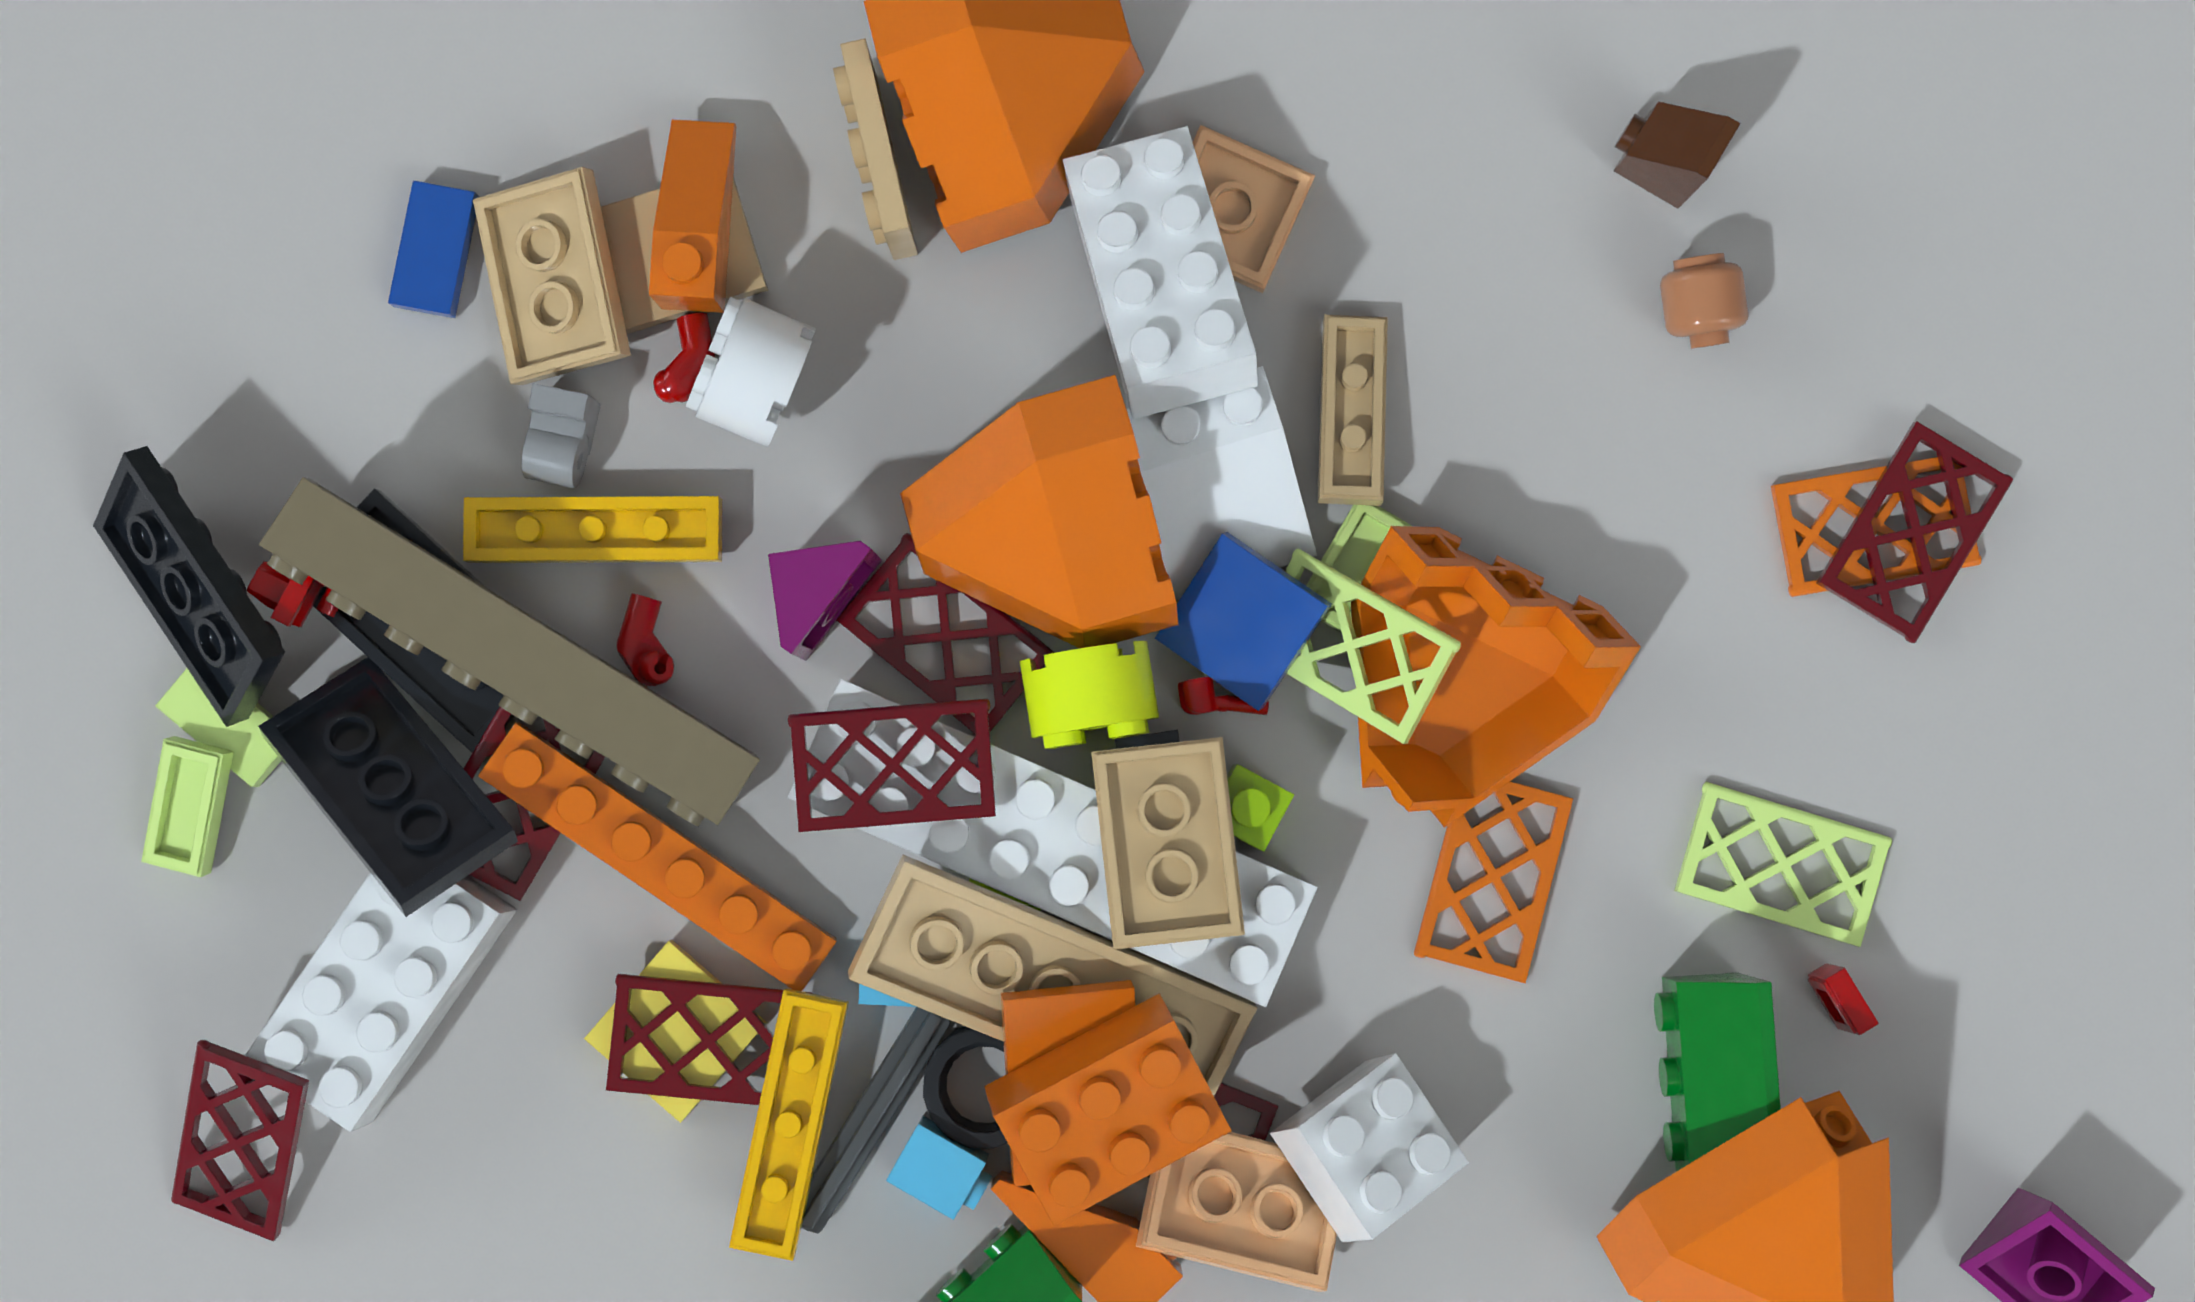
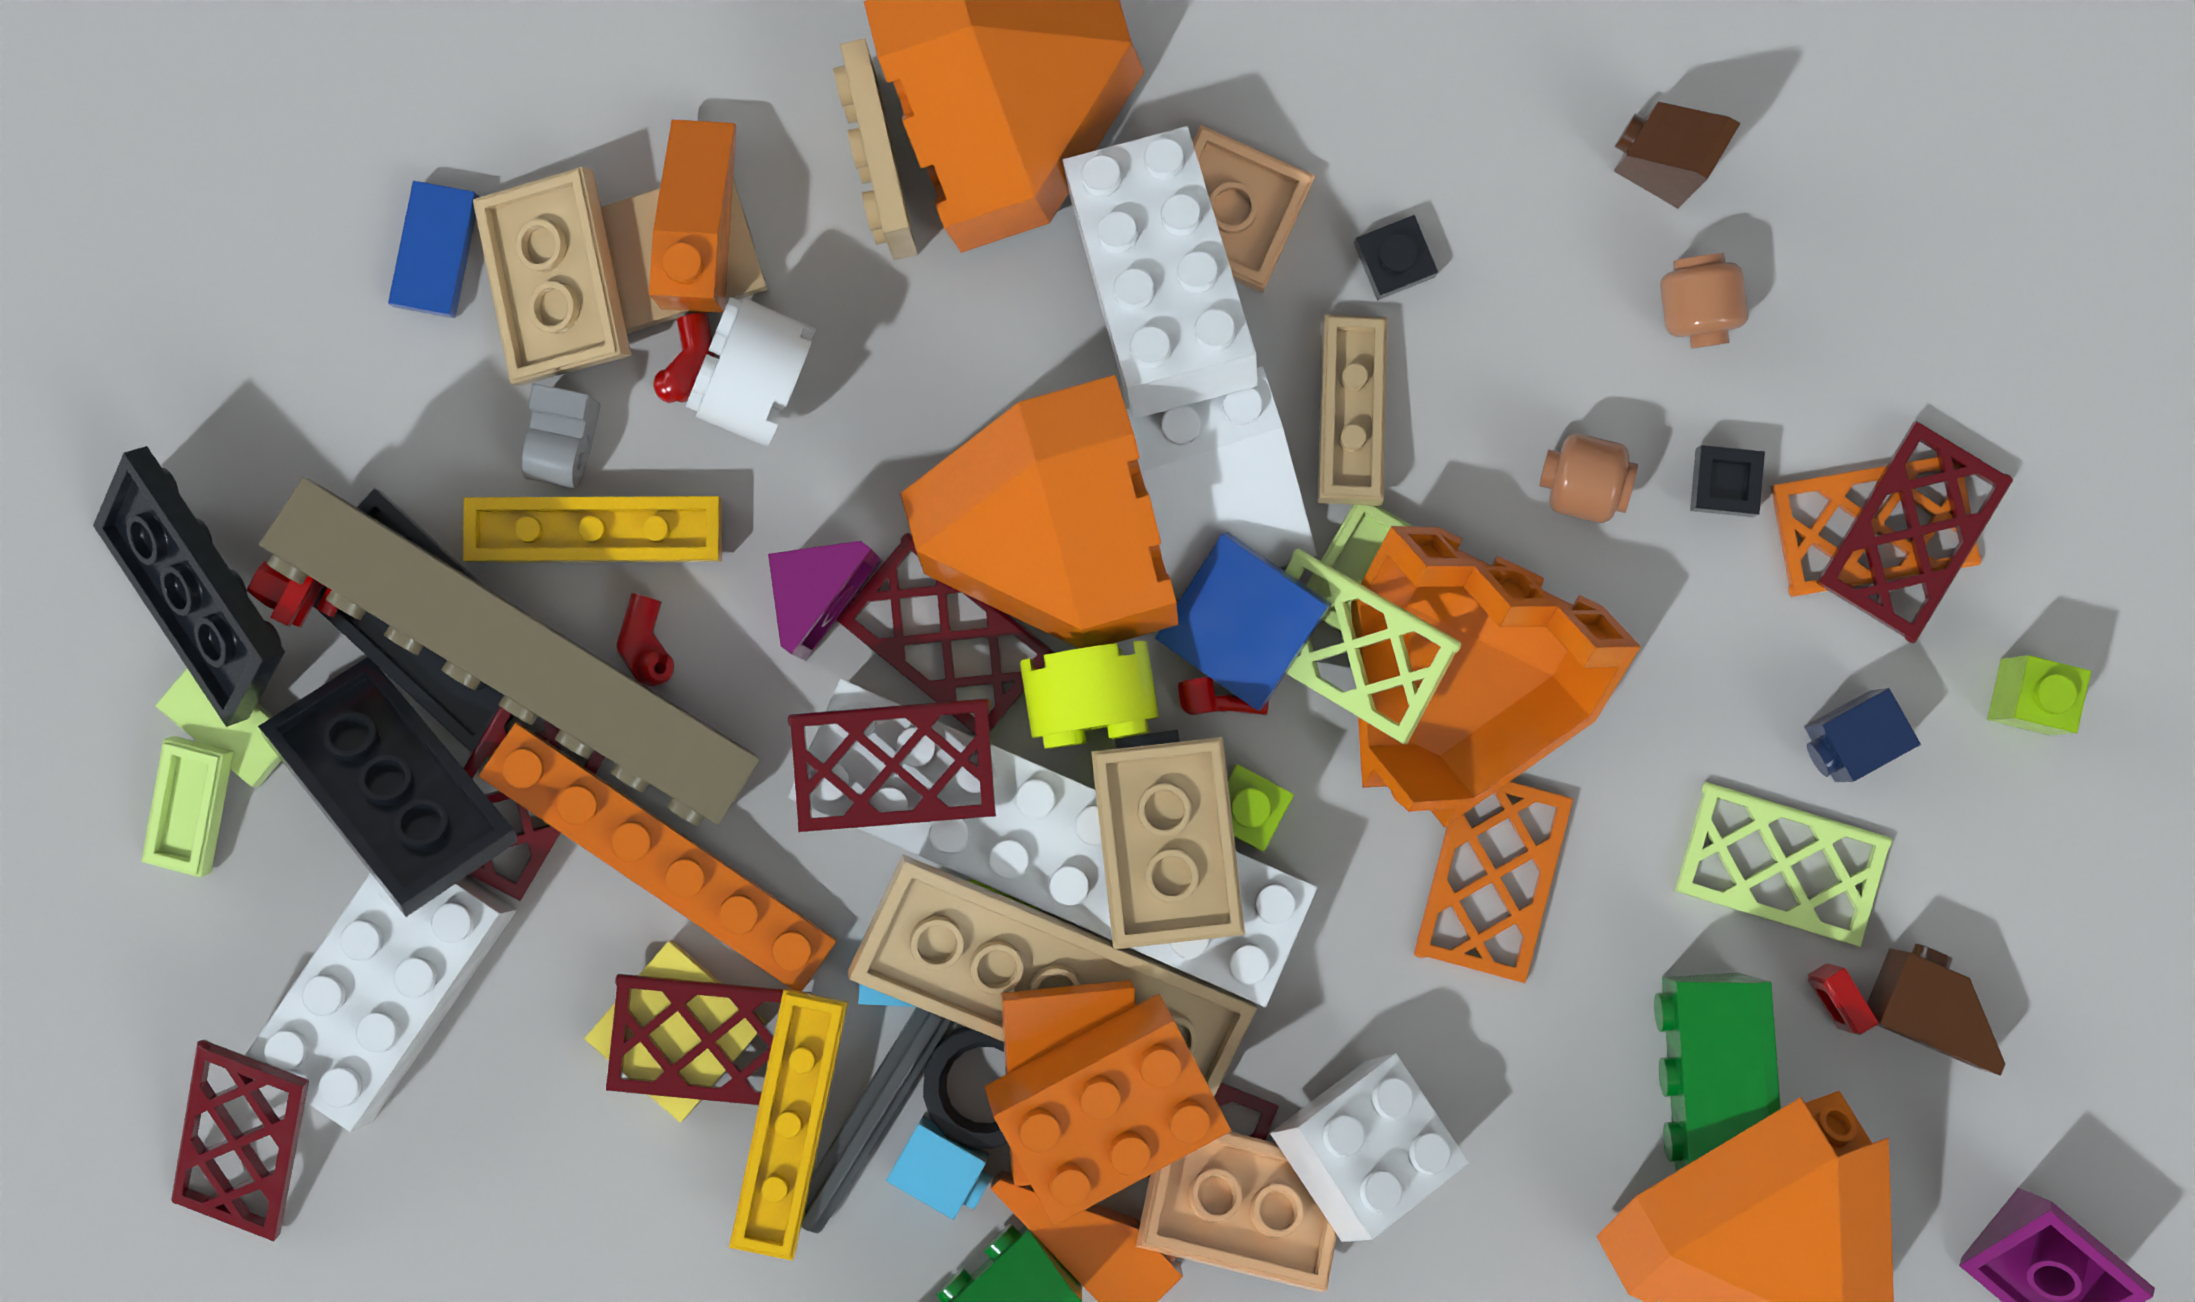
none -> black plate [1354,215,1438,300]
none -> nougat head [1539,434,1638,523]
none -> black plate [1690,445,1765,517]
none -> dark blue brick [1804,688,1921,782]
none -> reddish brown slope [1867,943,2006,1076]
none -> lime brick [1987,655,2091,735]

